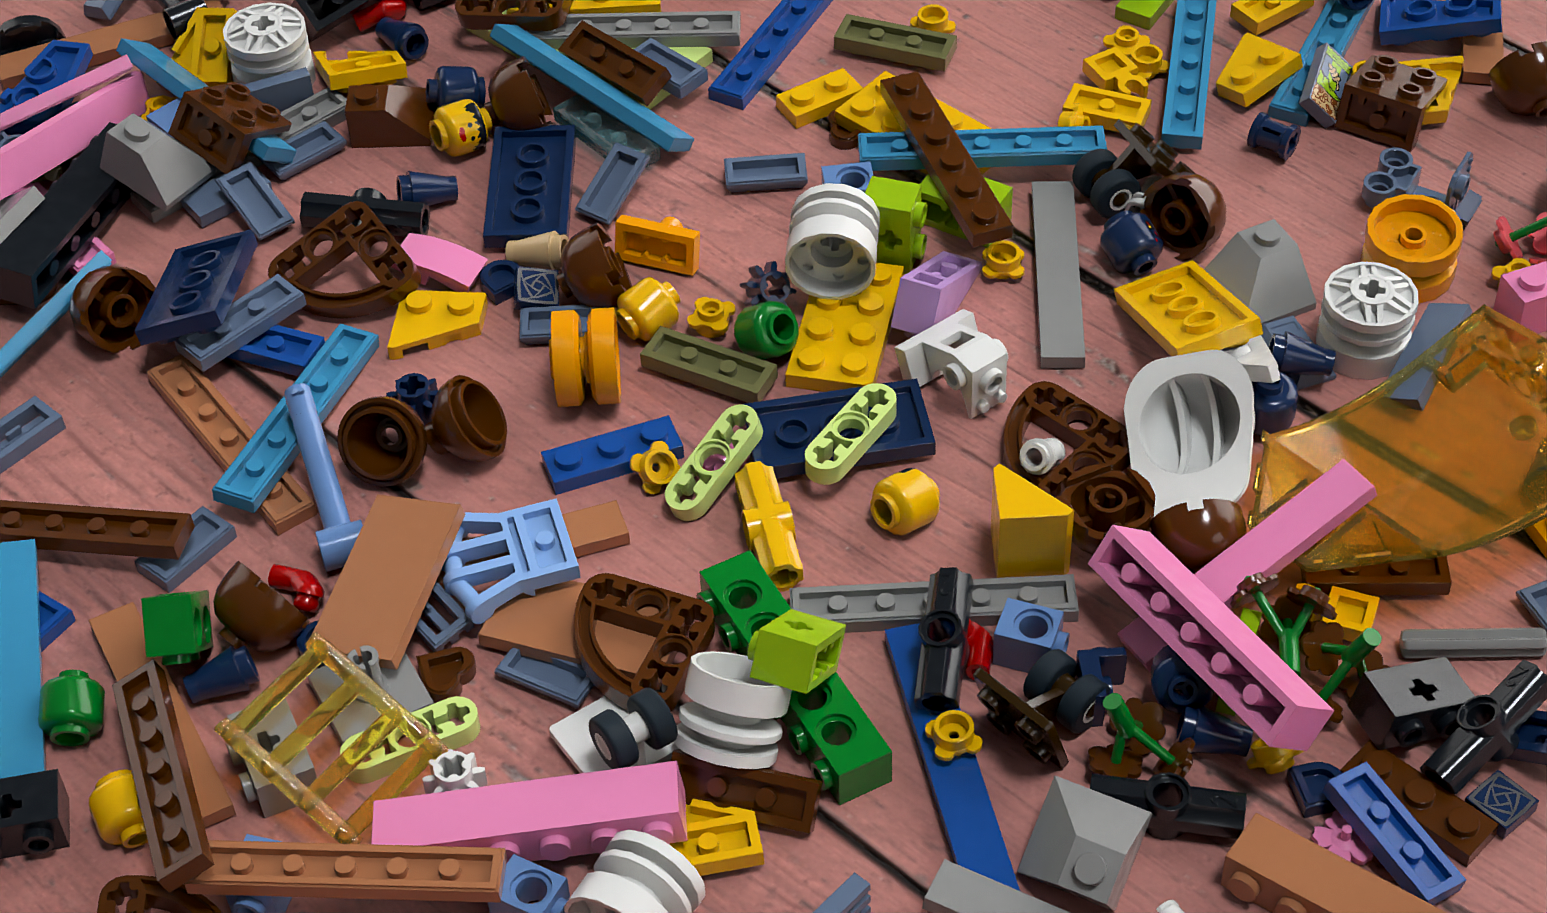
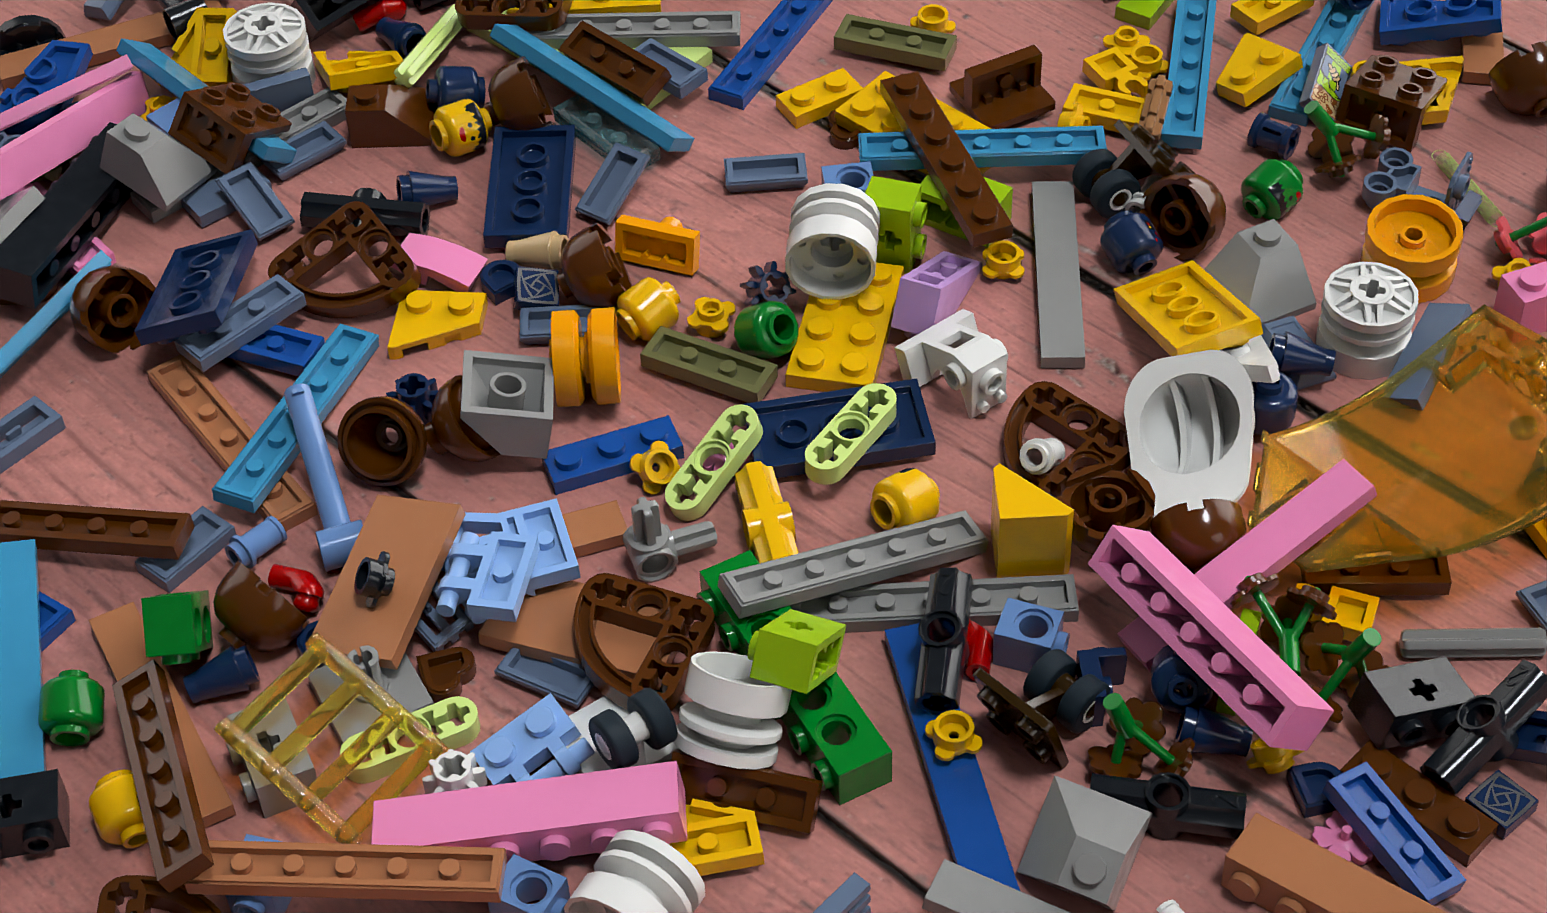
none -> medium blue pin [225,516,287,568]
none -> black plate [354,551,395,608]
none -> yellowish green axle [394,4,463,88]
none -> light blue plate [436,531,540,622]
none -> light grey slope [460,350,554,459]
none -> light blue plate [470,693,595,785]
none -> light grey axle [623,497,717,582]
none -> light grey tile [717,510,989,619]
none -> reddish brown bracket [949,45,1056,129]
none -> medium nougat axle [1139,75,1173,140]
none -> green head [1241,159,1303,221]
none -> reddish brown plant [1304,100,1391,178]
none -> yellowish green piece [1431,150,1503,227]

